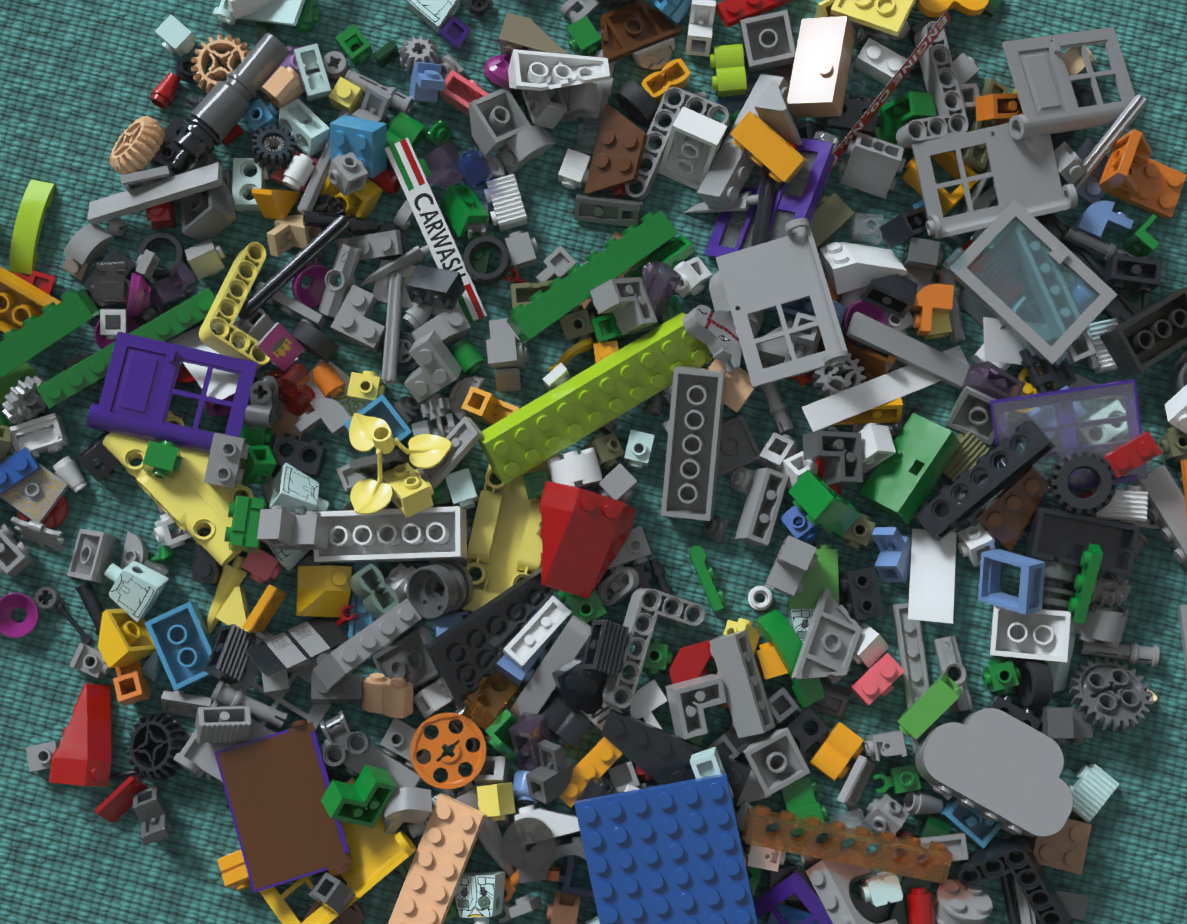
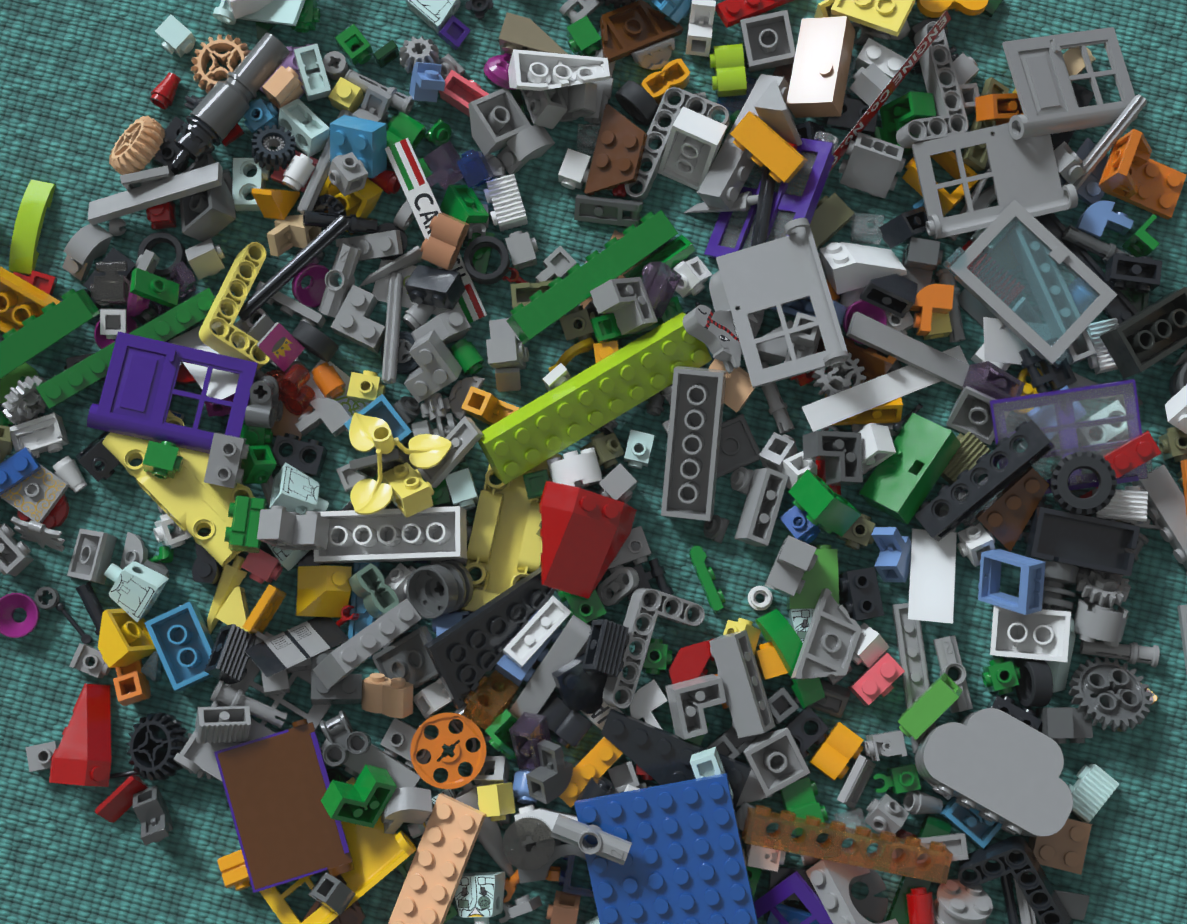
light grey plate [161,691,213,718] -> none
black plate [175,59,198,82] -> none
light aqua brick [858,871,903,907] -> none
green plate [1068,543,1103,624] -> none
none -> green plate [130,268,180,308]
none -> nougat brick [420,213,470,270]
none -> light grey piece [551,814,632,865]
none -> light grey brick [850,63,891,106]

